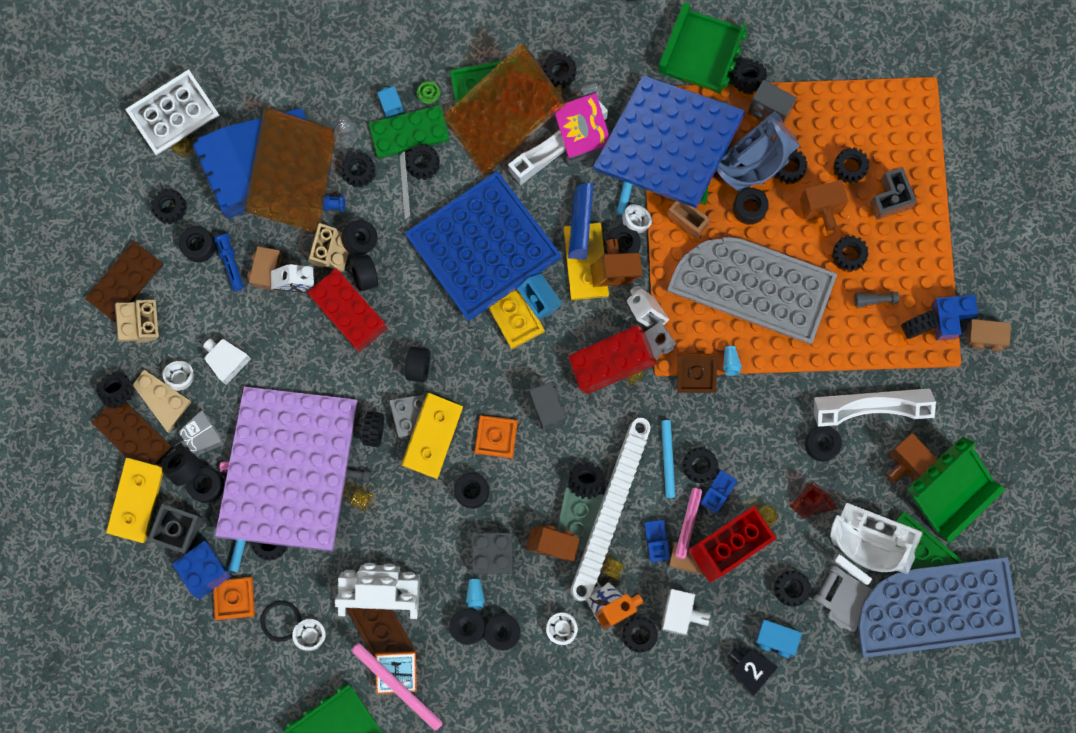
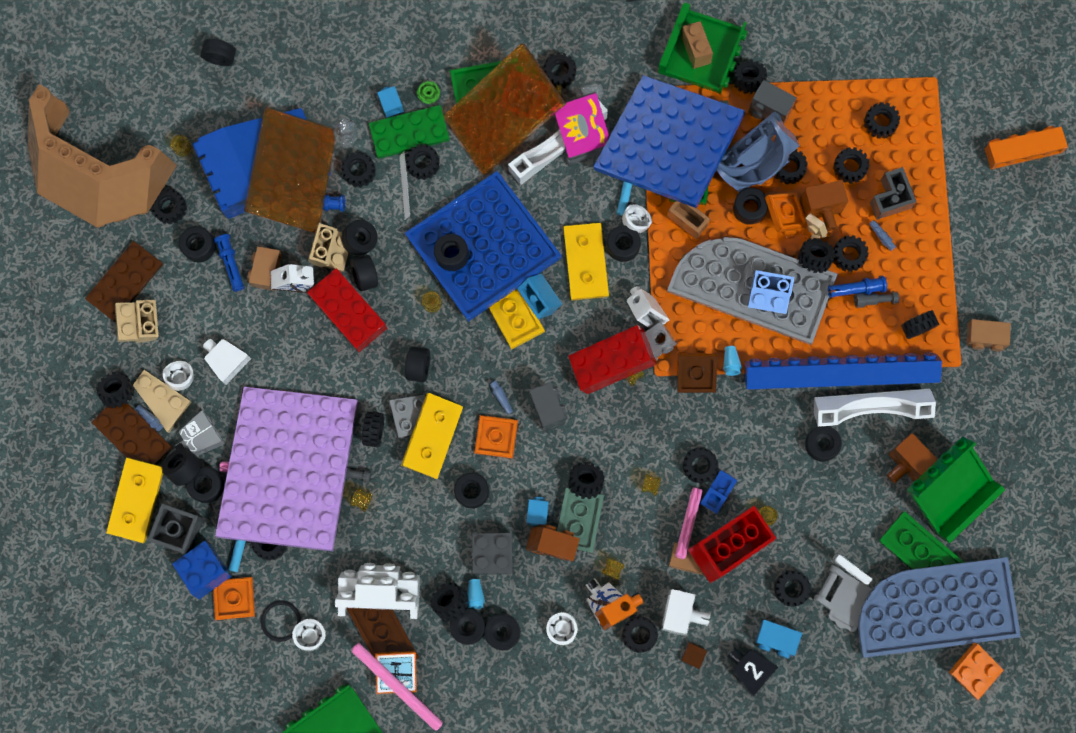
white slope [125,70,220,156] -> none
blue brick [568,183,594,260] -> none
white gear [570,418,650,601] -> none
dark orange brick [590,239,643,287] -> none
blue slope [644,519,670,562] -> none
medium azure piece [661,420,675,498] -> none
clear red slope [790,481,838,519] -> none
white piece [831,503,922,575] -> none
blue brick [932,295,978,341] -> none
none -> medium nougat windscreen [28,84,177,228]
none -> sand blue animal [136,405,163,431]
none -> black tyre [201,39,236,66]
none -> clear yellow wheel [422,291,442,313]
none -> black tyre [430,582,469,621]
none -> black tyre [434,234,469,271]
none -> sand blue animal [490,381,513,415]
none -> dark azure brick [527,497,549,526]
none -> clear yellow wheel [641,473,661,496]
none -> medium nougat brick [681,21,713,69]
none -> reddish brown tile [681,643,707,669]
none -> blue brick [744,352,942,389]
none -> light blue brick [748,270,795,314]
none -> orange tile [765,192,808,232]
none -> black tyre [798,238,835,273]
none -> tan plate [805,213,828,240]
none -> blue pin [827,275,887,298]
none -> black tyre [864,102,900,139]
none -> sand blue animal [869,220,896,251]
none -> orange plate [949,642,1004,700]
none -> orange brick [985,126,1068,169]

